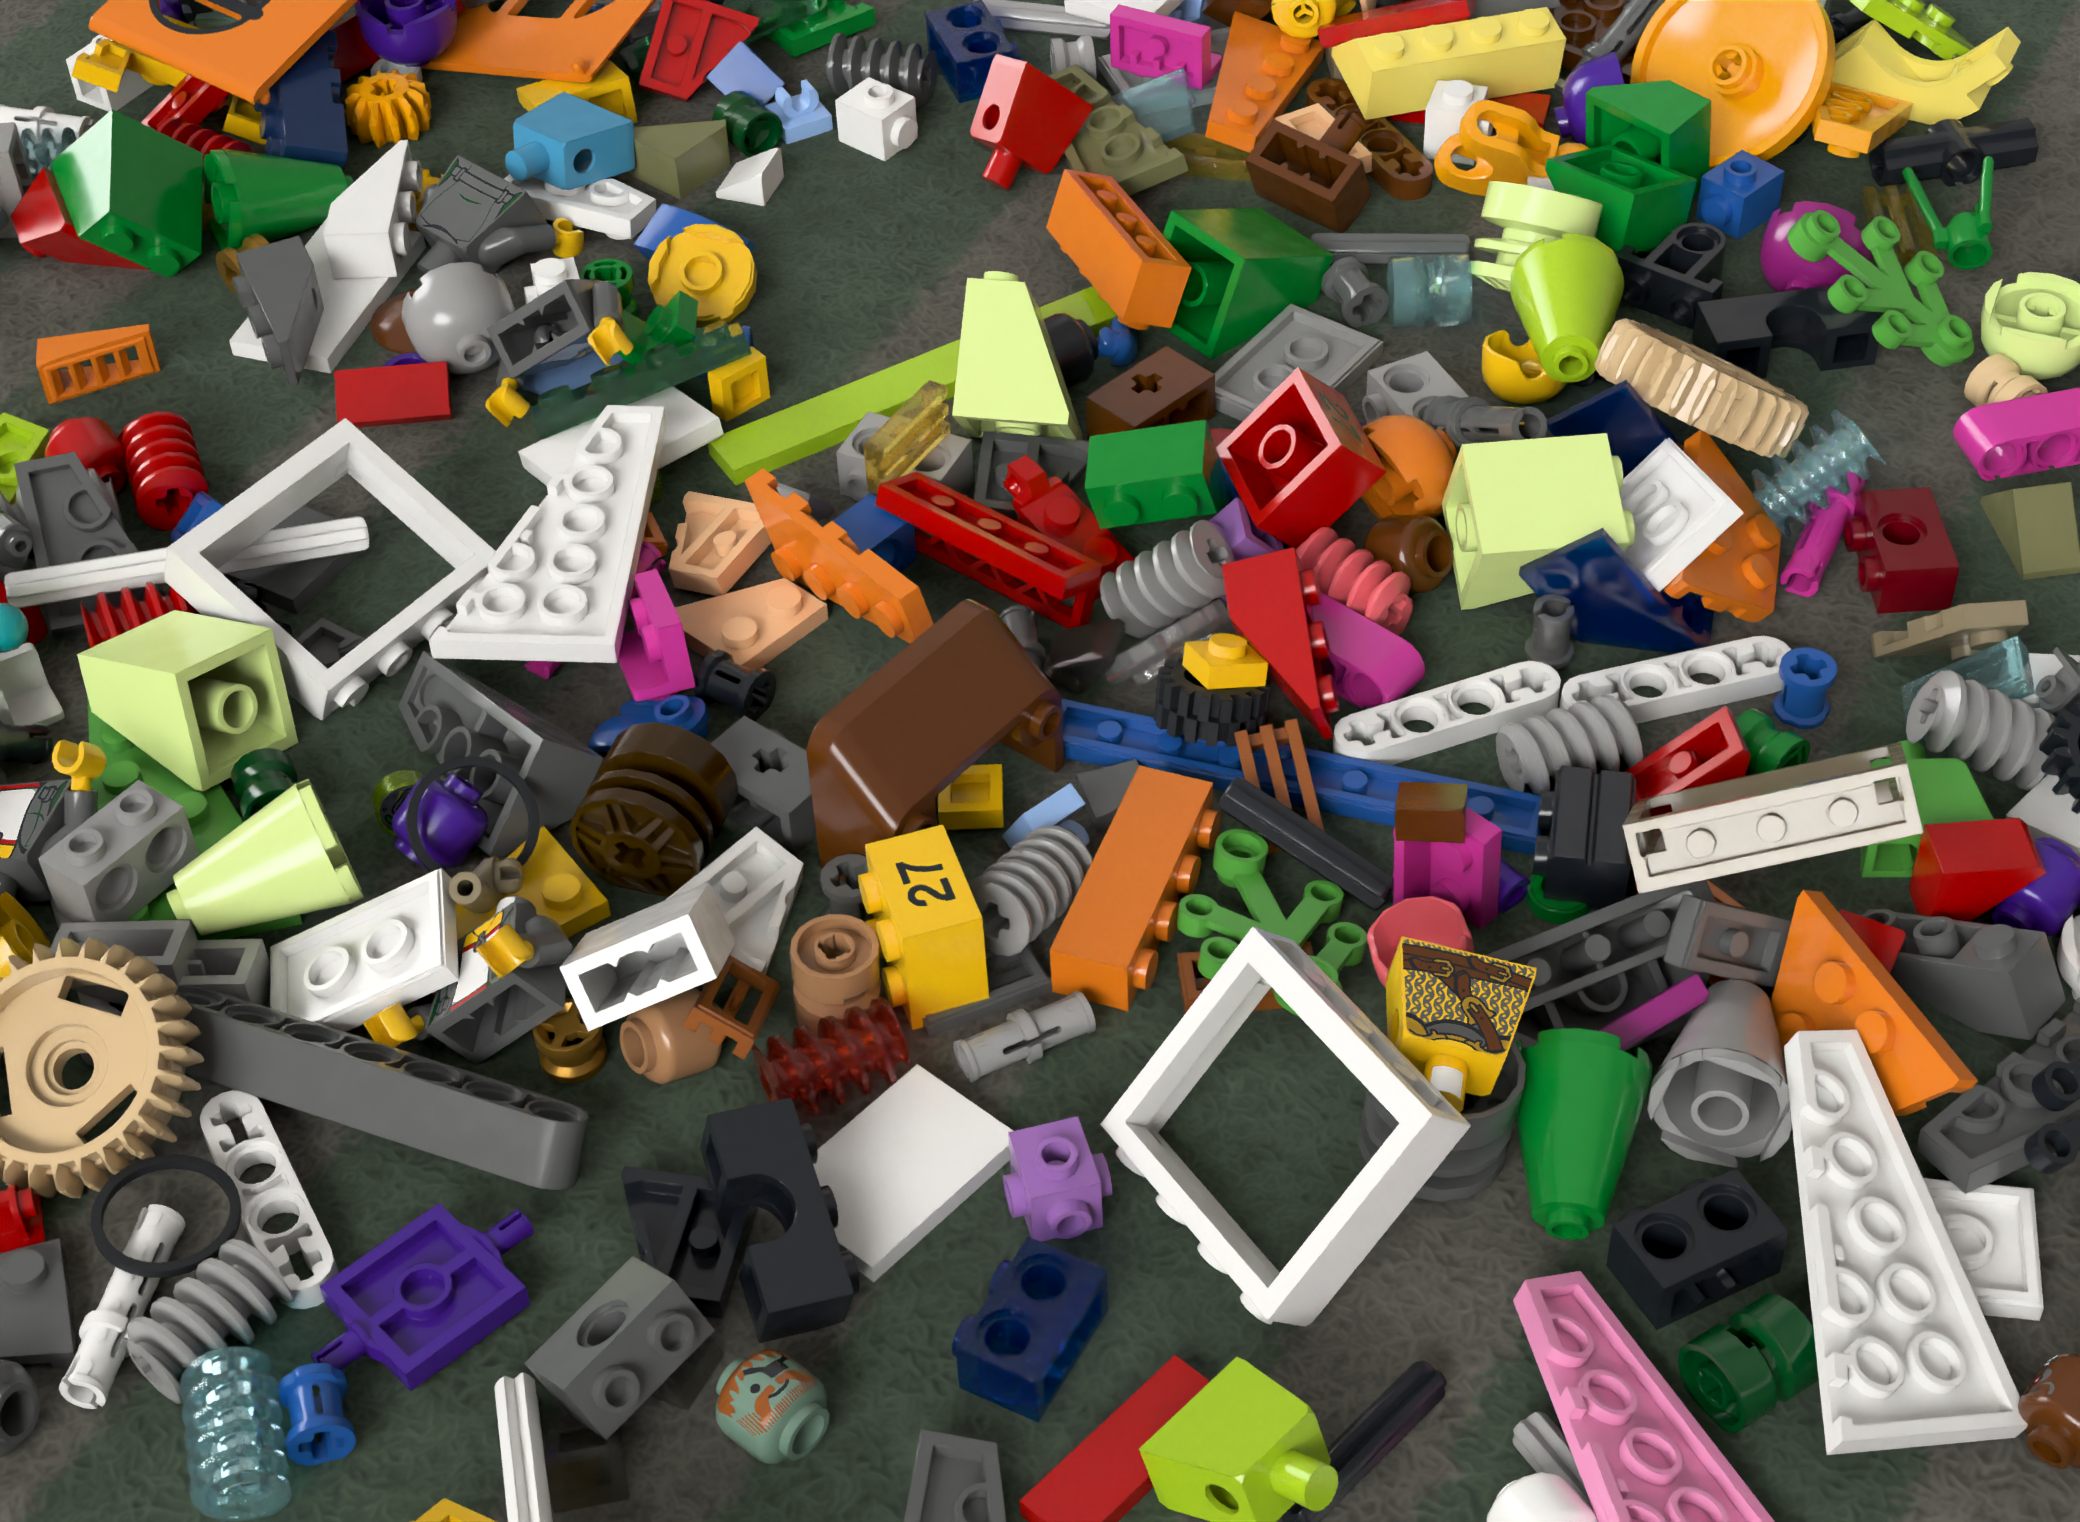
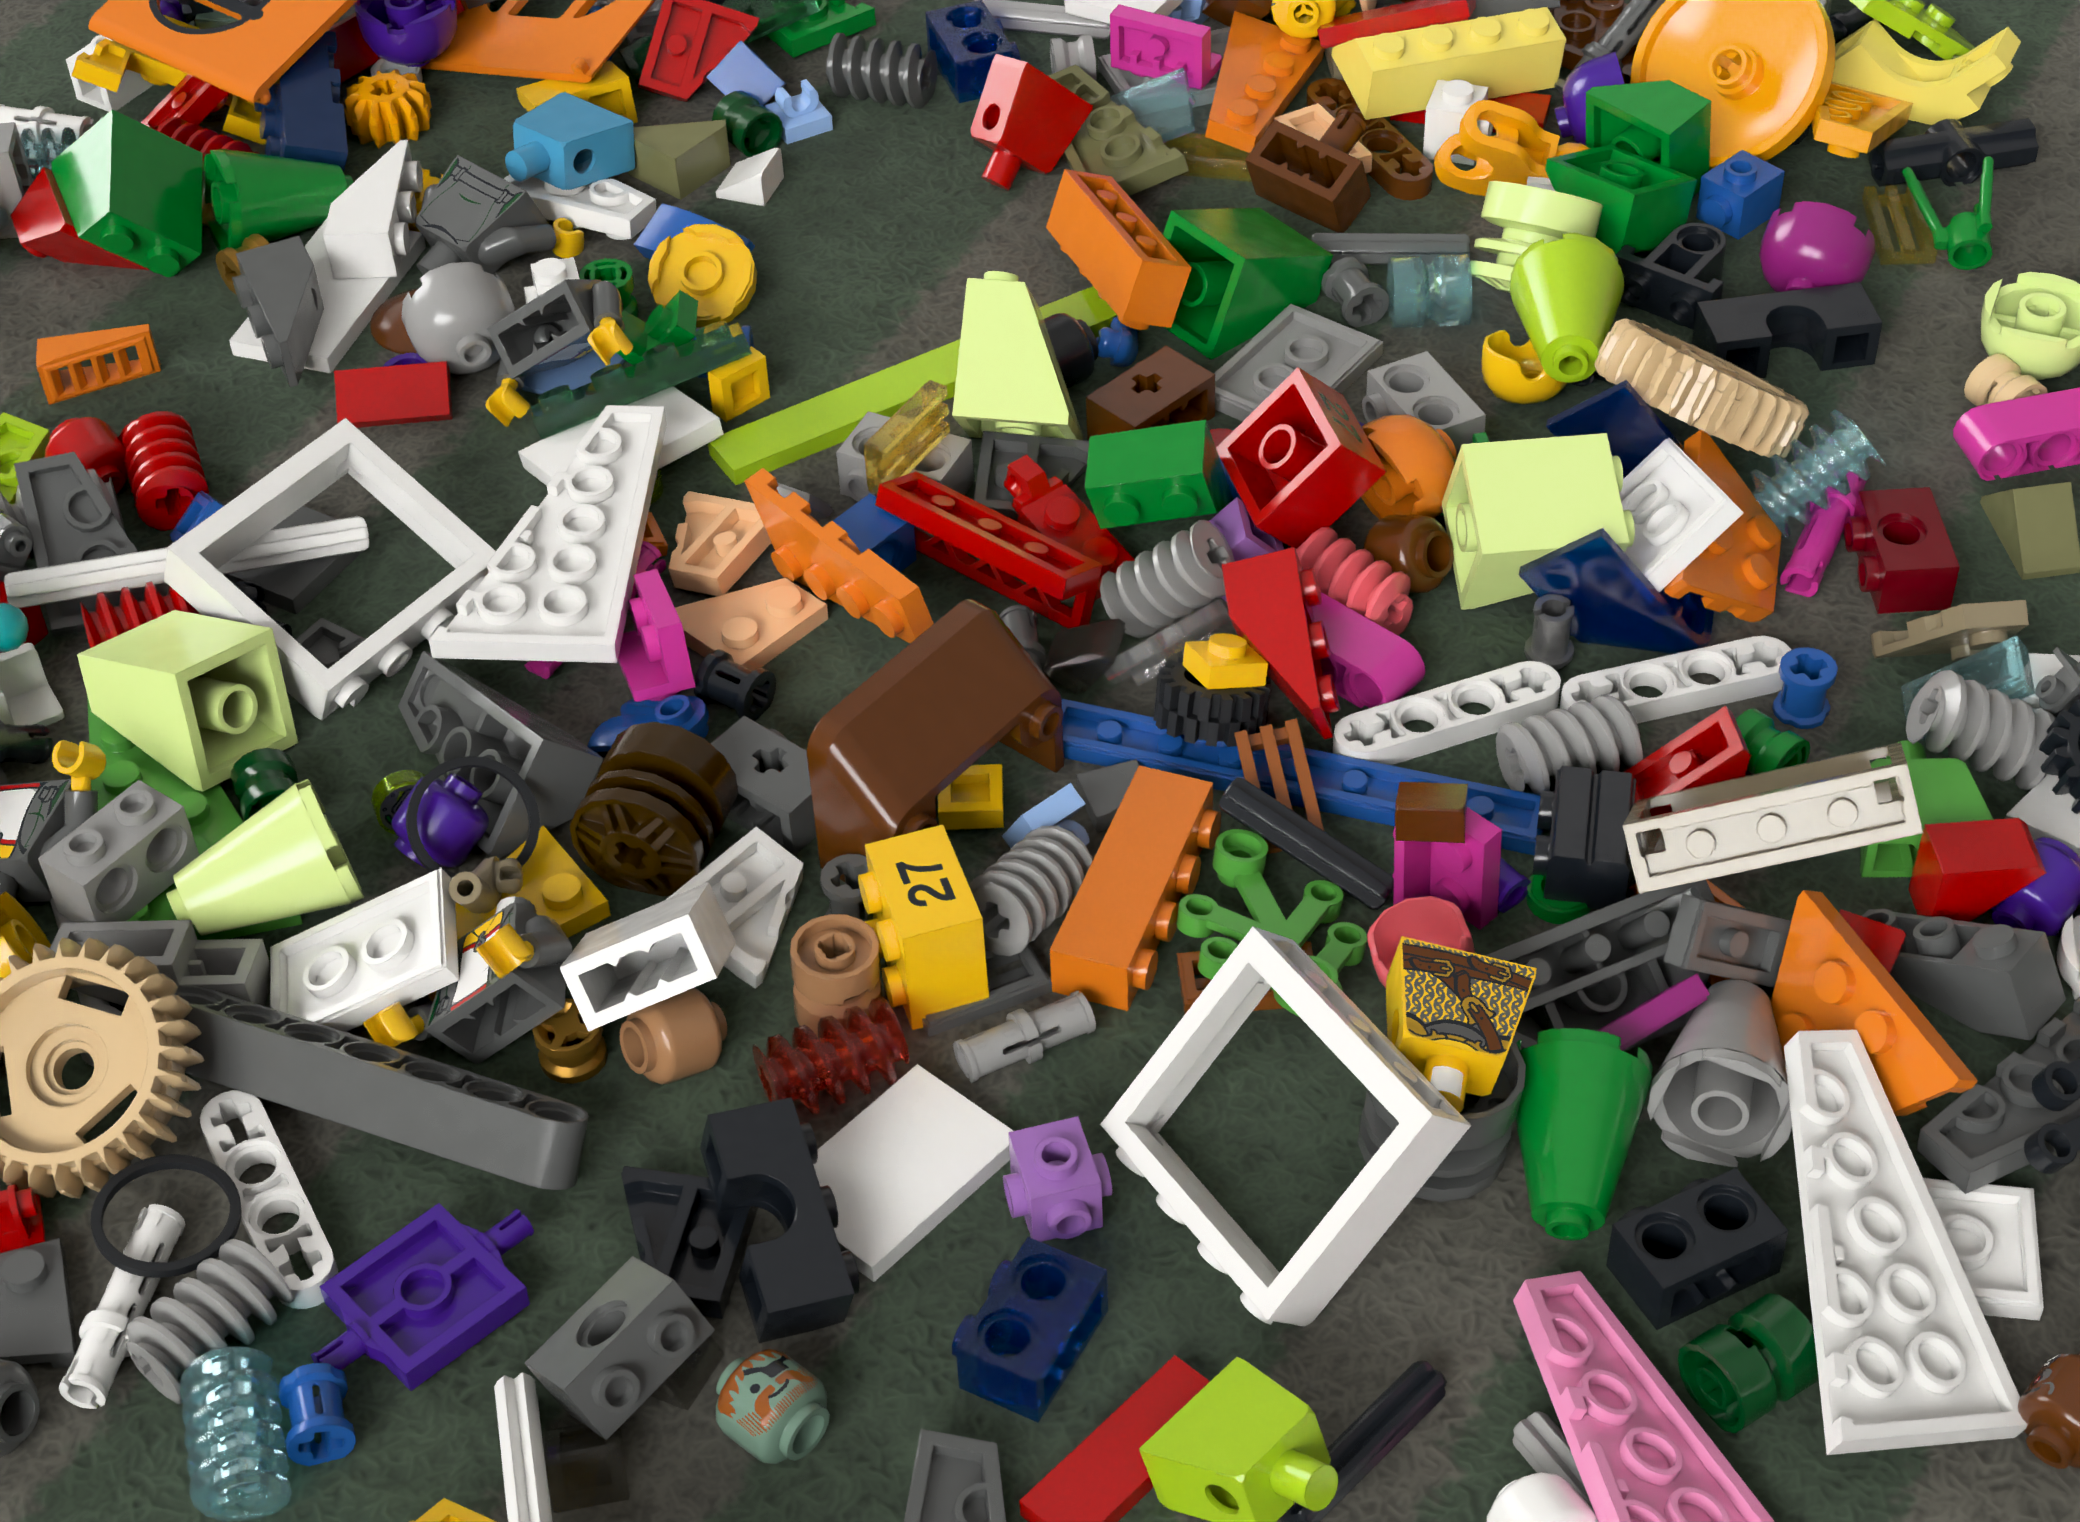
dark orange tile [683,955,781,1060] -> none
white brick [835,77,918,161] -> none
dark grey pin [1422,395,1547,448] -> none
bright green plant [1787,210,1974,367] -> none

